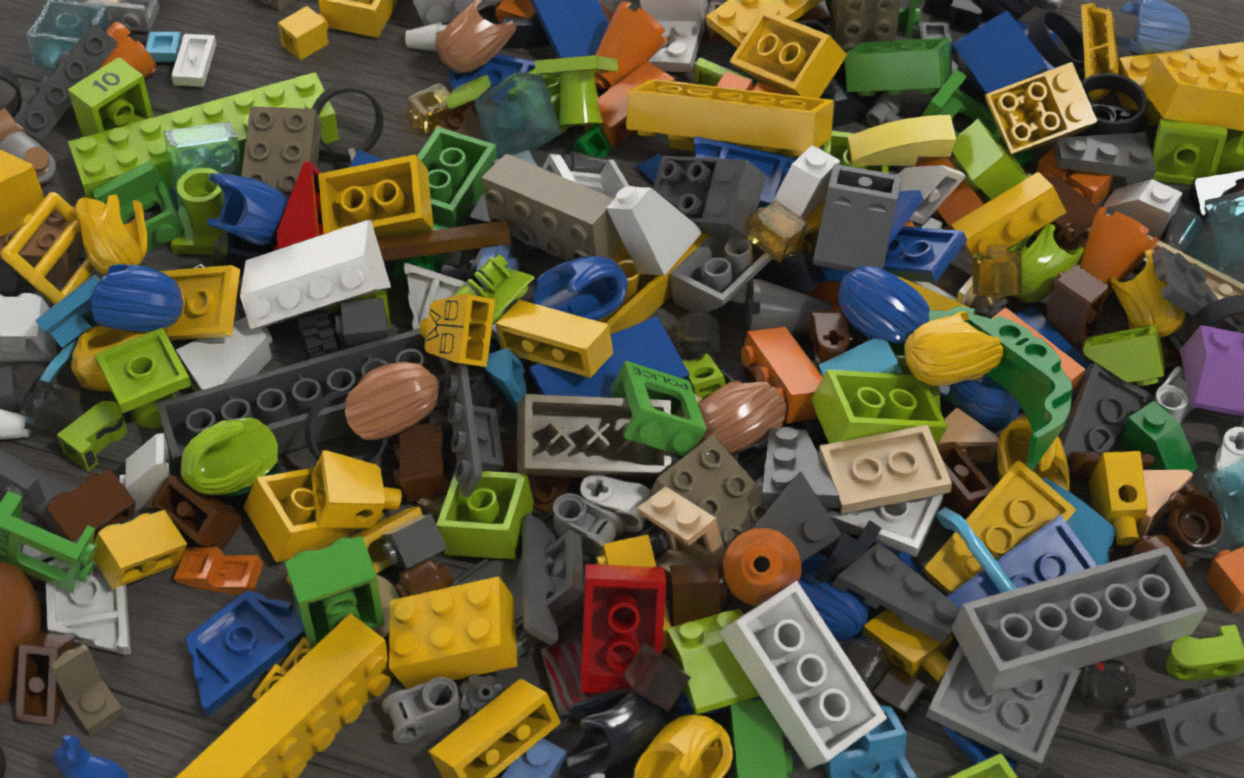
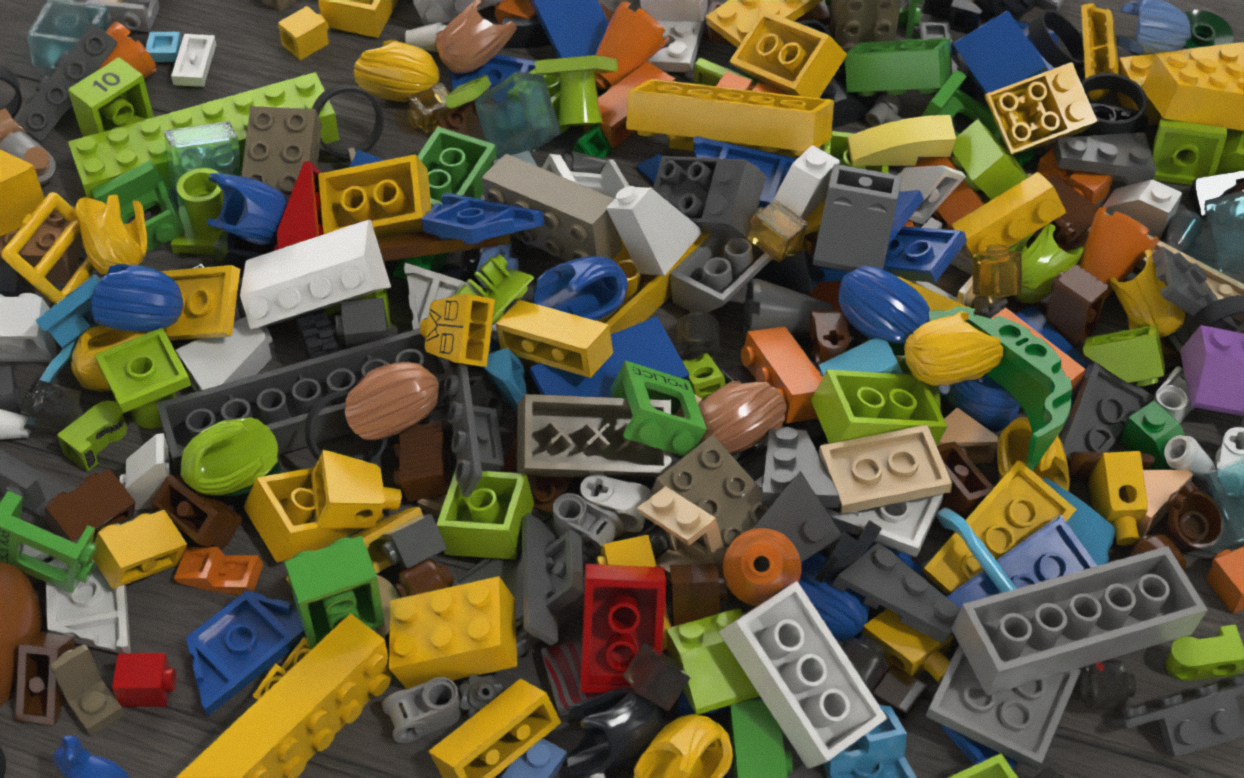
none -> red brick [112,653,177,707]
none -> yellow hair [354,40,439,102]
none -> blue wing [422,193,544,244]
none -> white cone [1164,435,1215,479]
none -> dark green dish [1183,10,1234,49]

